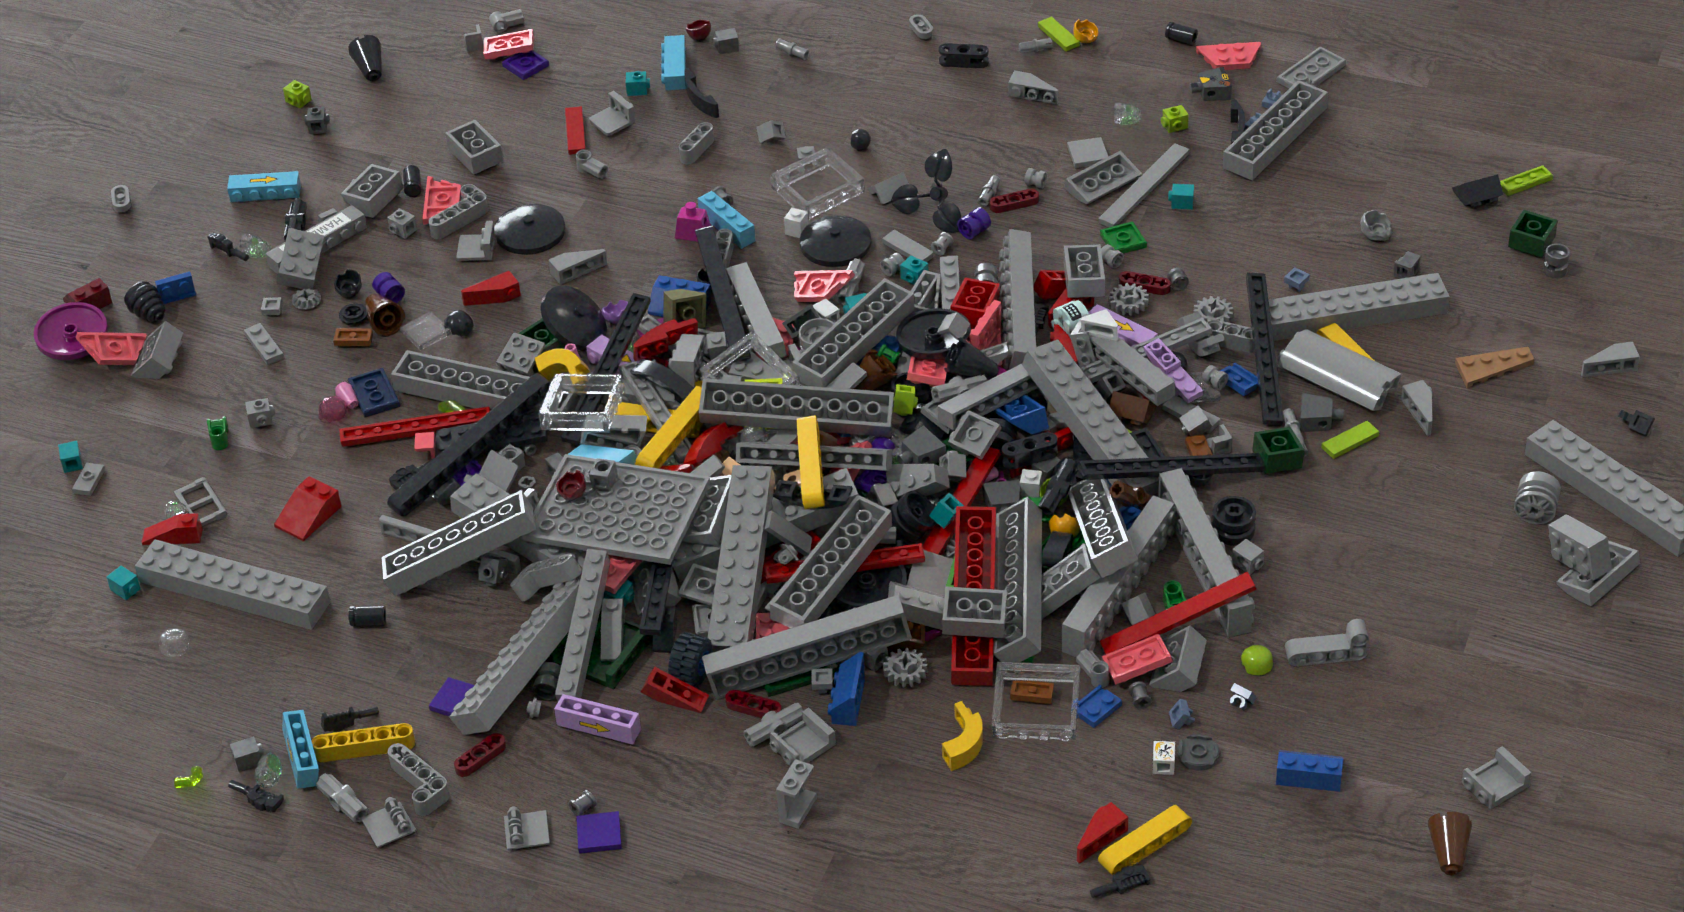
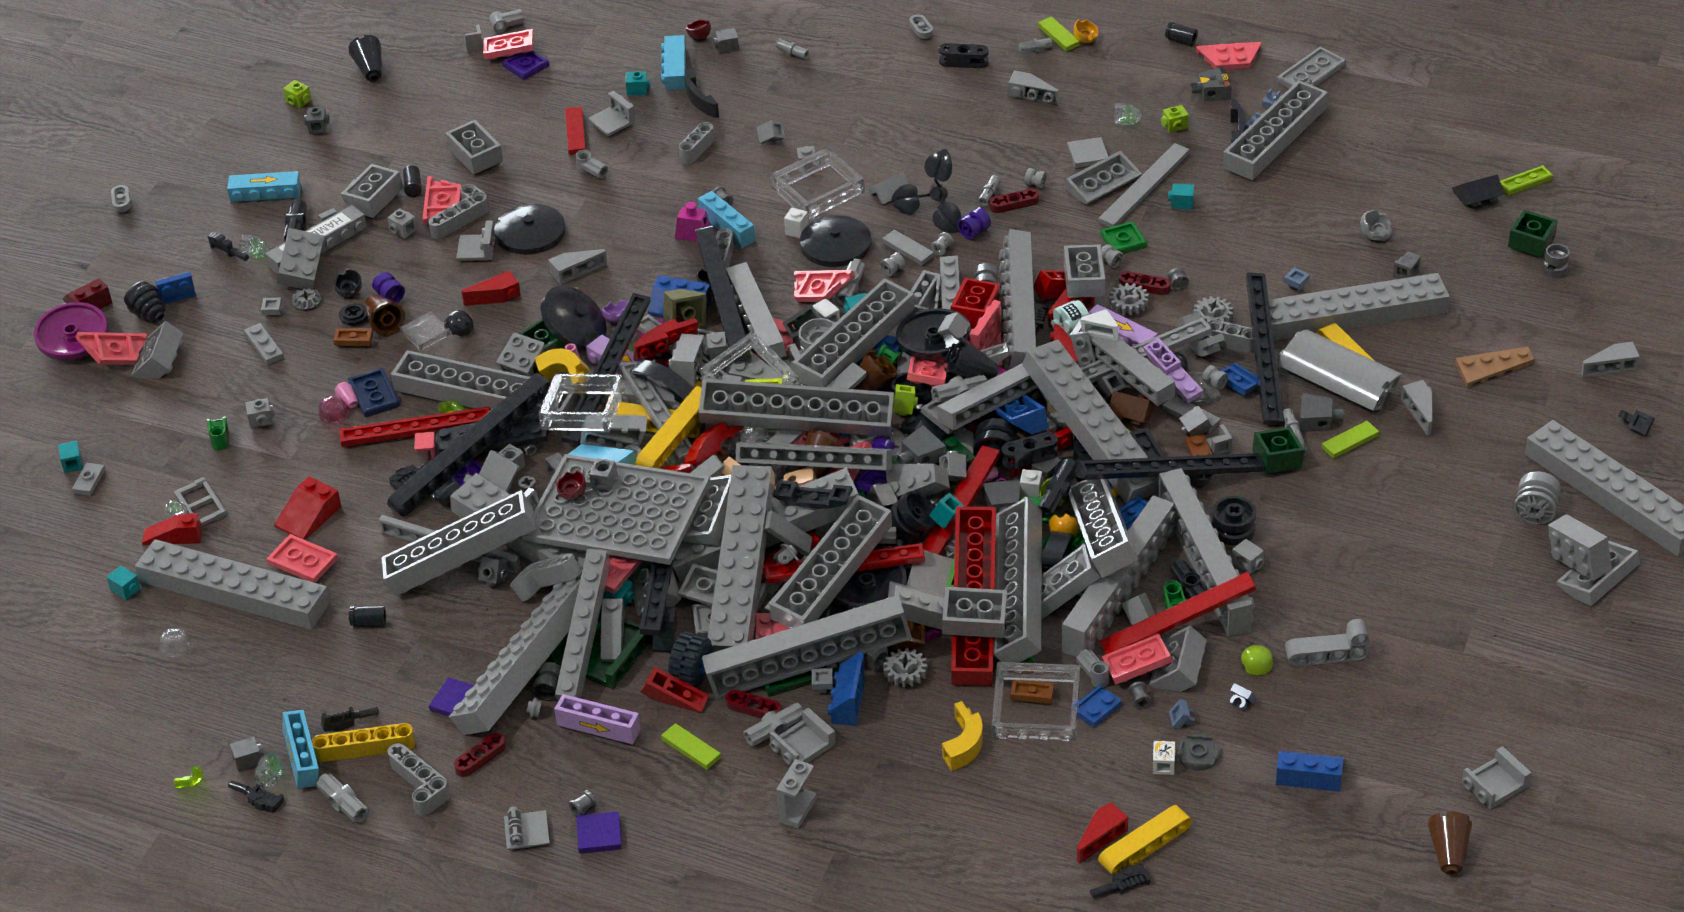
light grey hinge [361,797,417,848] -> none
yellow beam [797,415,825,510] -> none
black piece [851,129,871,150] -> none
teal brick [900,255,929,285] -> none
light grey plate [948,410,1002,460] -> none
reddish brown piece [1110,481,1152,511] -> none
none -> coral plate [267,534,338,583]
none -> lime tile [661,723,721,770]
none -> black piece [1170,559,1206,599]

